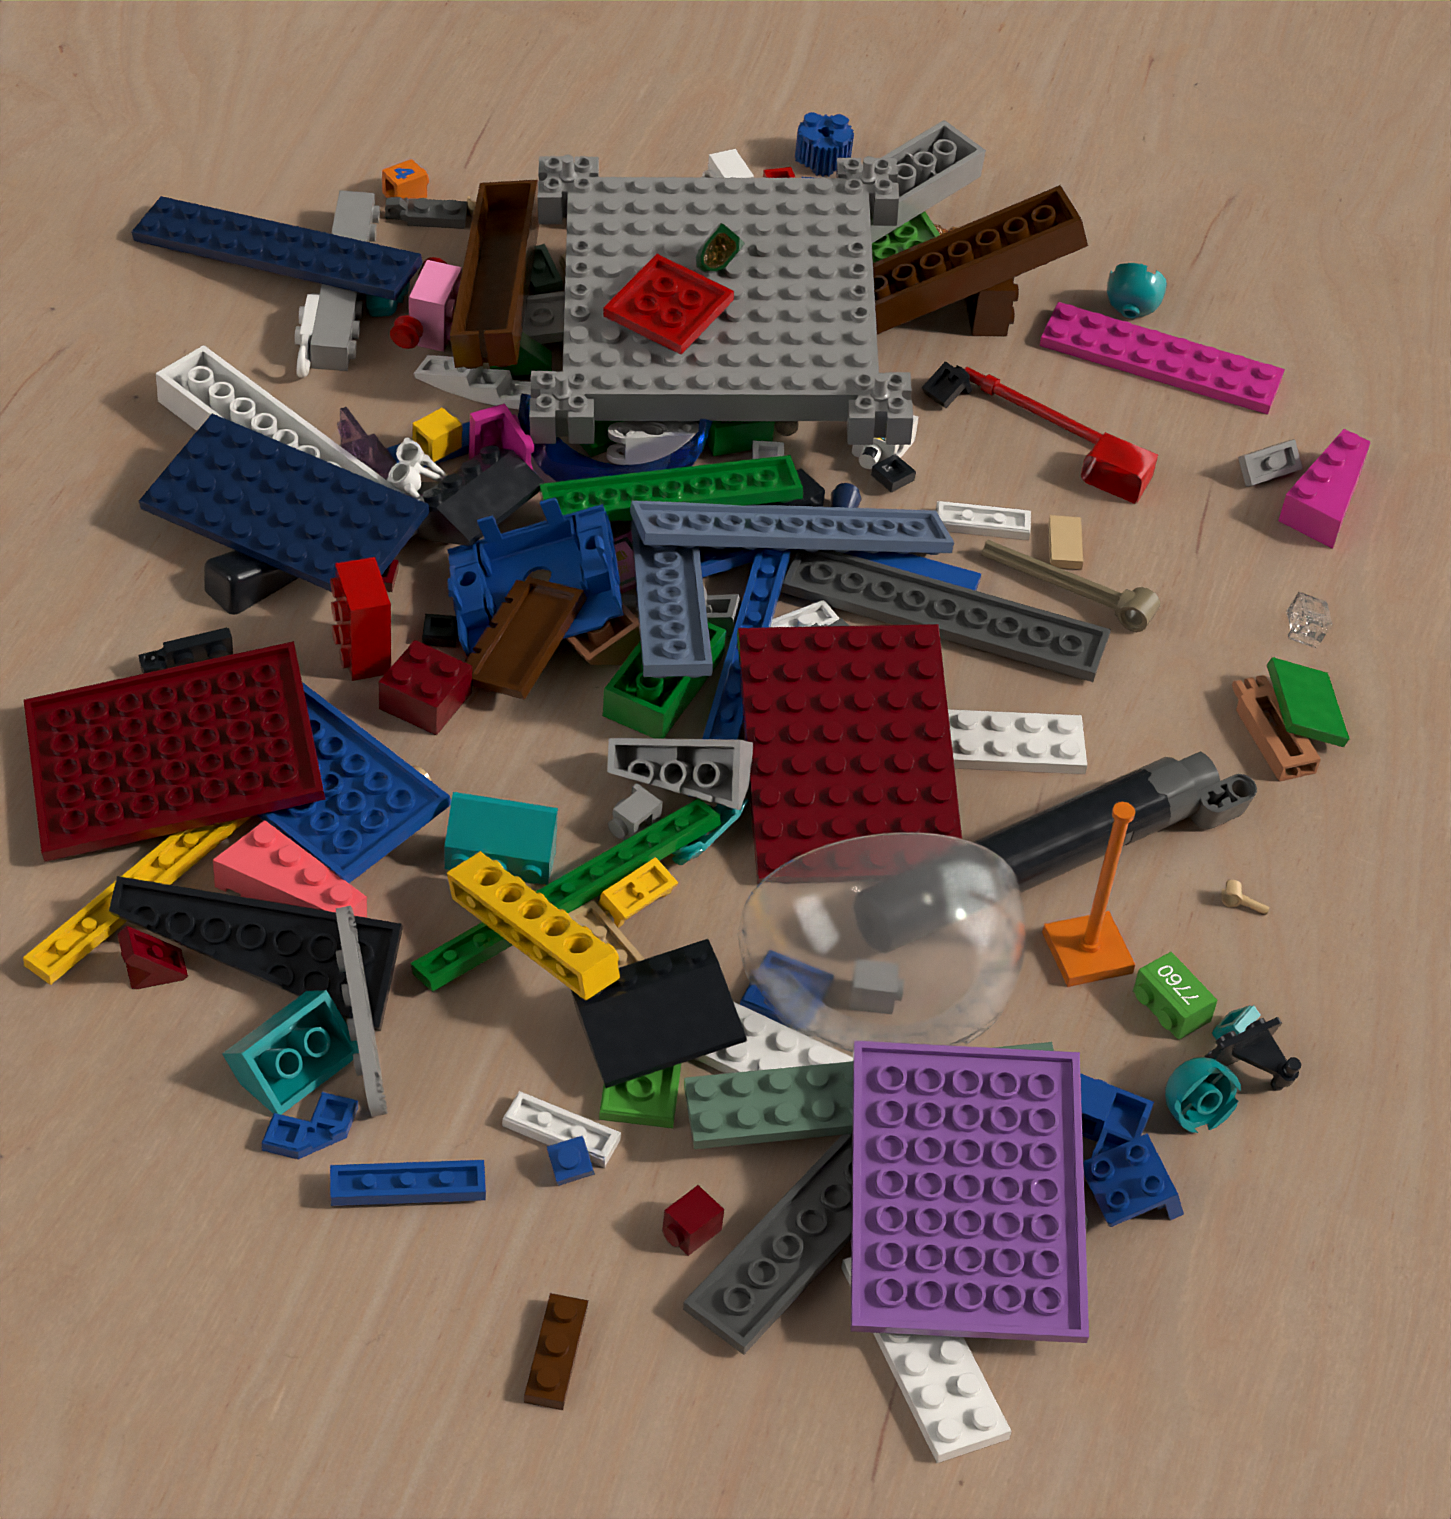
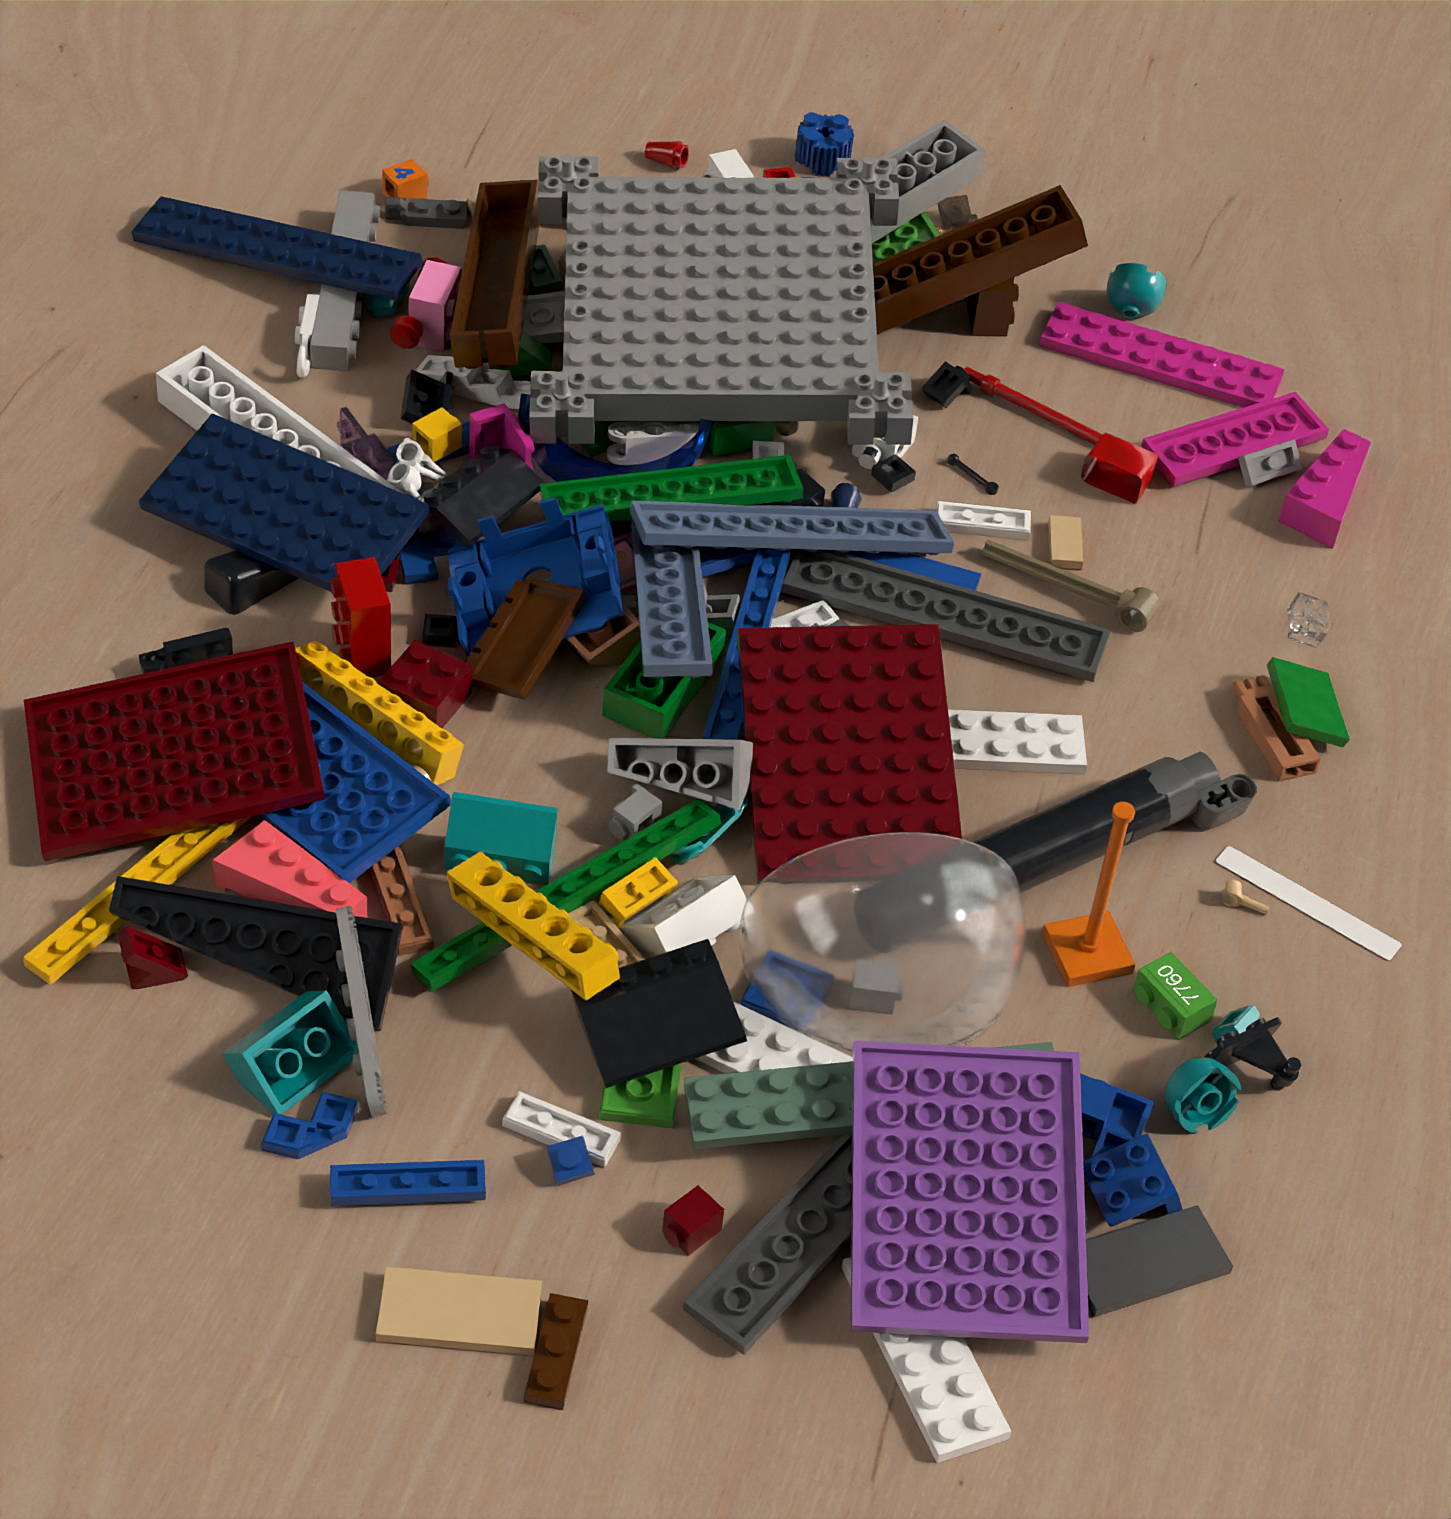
red plate [603,254,734,355] -> none
rock [696,223,745,273] -> none
none -> yellow brick [296,640,464,785]
none -> nougat tile [369,845,434,956]
none -> tan tile [376,1266,542,1356]
none -> black bracket [400,369,455,424]
none -> blue tile [400,534,460,584]
none -> white slope [619,875,753,958]
none -> red cone [645,141,689,169]
none -> clear smoke bracket [937,195,978,233]
none -> black hinge [947,453,999,495]
none -> dark grey tile [1086,1205,1233,1317]
none -> dark pink plate [1141,392,1329,487]
none -> white sticker [1216,846,1402,960]

